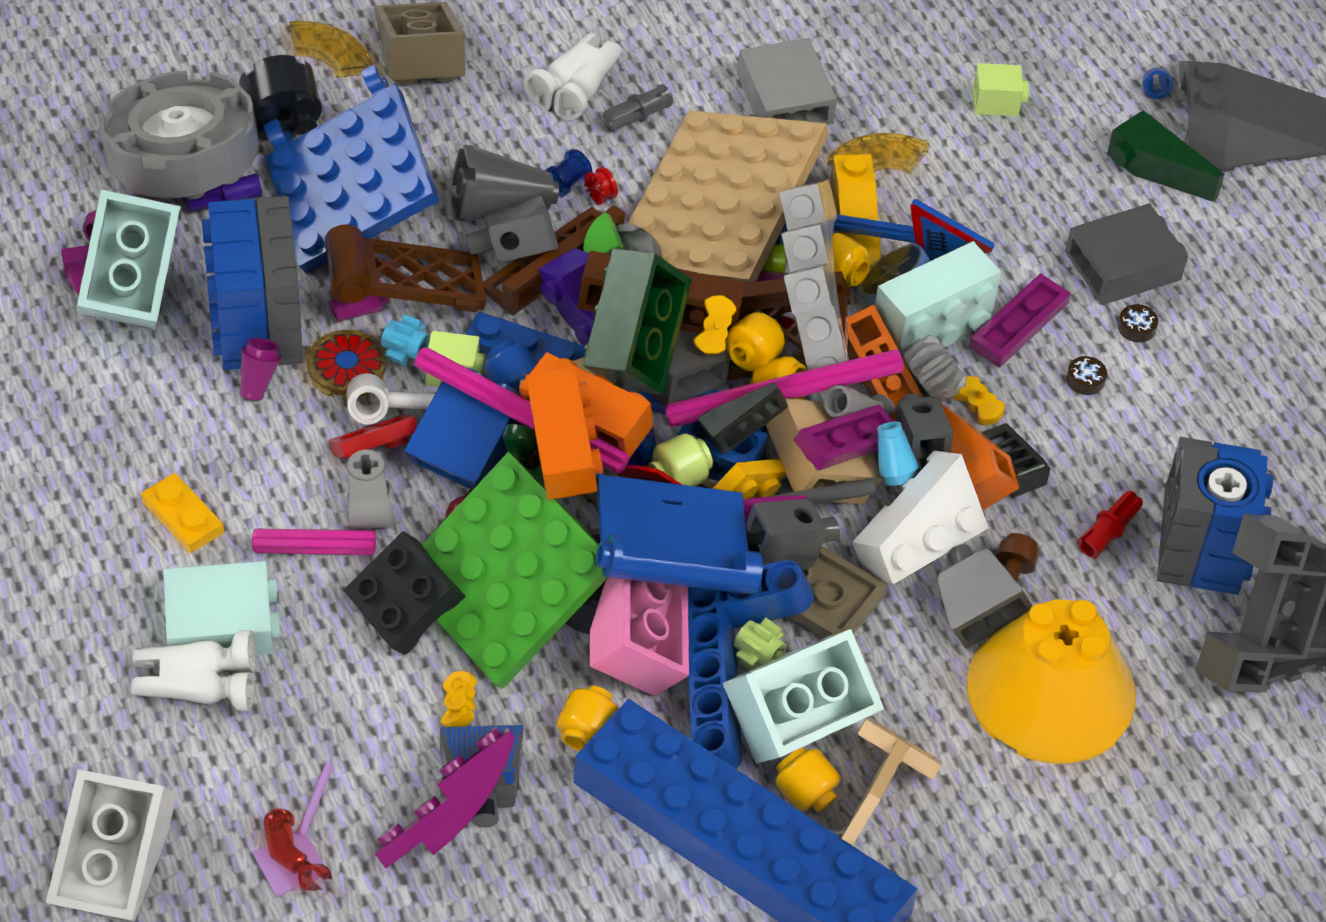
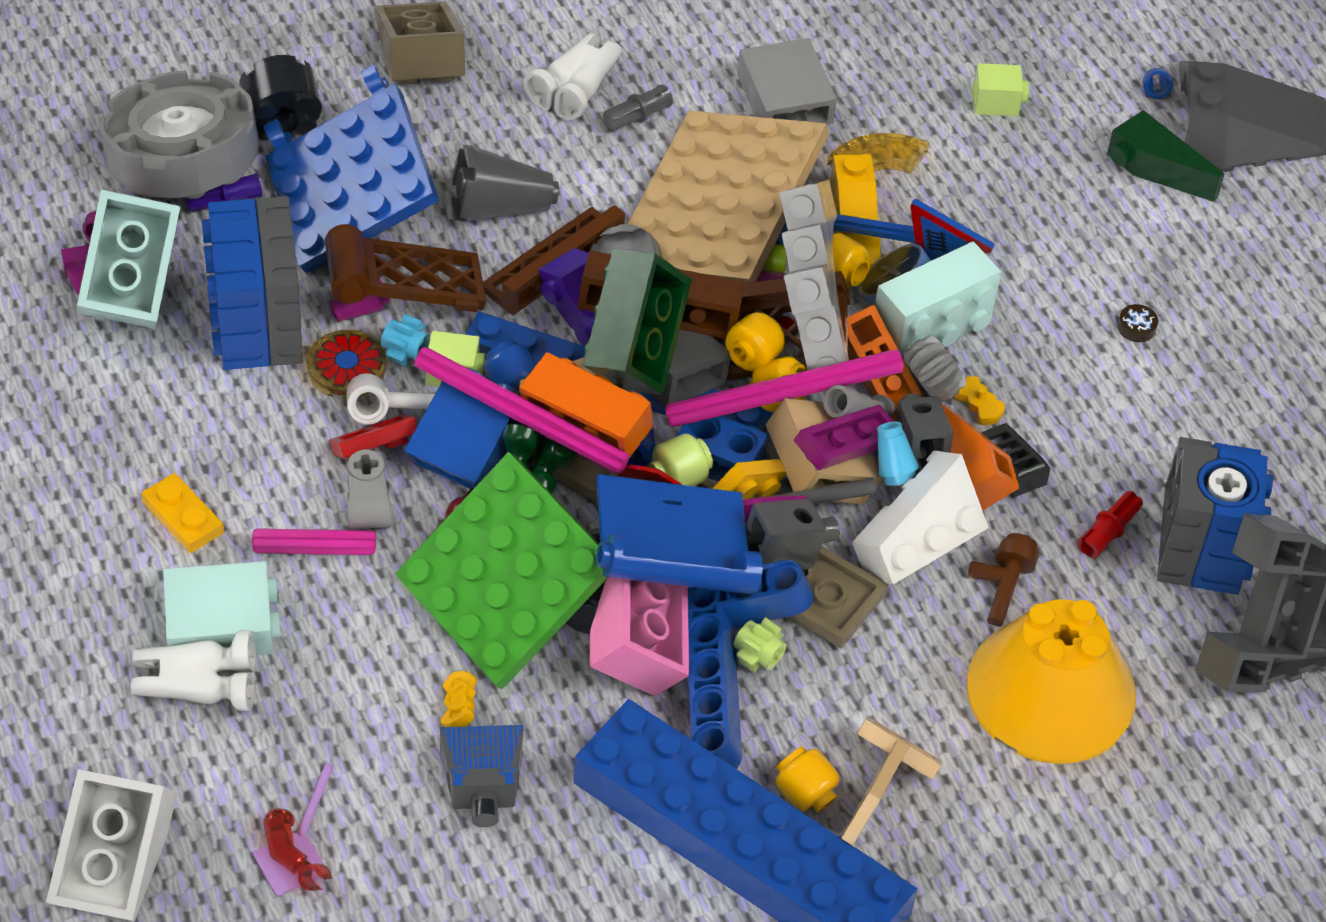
magenta cone [240,338,281,401] -> none
clear yellow tile [289,21,373,78] -> none
black brick [343,531,466,655] -> none
magenta slope [375,727,515,868] -> none
dark grey torso [465,195,559,263] -> none
orange brick [525,366,603,500] -> none
clear blue bush [545,149,592,198] -> none
yellow head [556,686,618,751] -> none
red bush [583,167,618,205] -> none
bright green tile [583,212,625,255] -> none
yellow piece [693,295,737,355] -> none
pearl dark grey slope [697,382,788,455] -> none
light aqua brick [723,629,884,764] -> none
torso [937,544,1033,649] -> none
magenta plate [969,273,1071,368] -> none
dark grey brick [1065,203,1188,305] -> none
dark brown tile [1066,356,1107,395] -> none

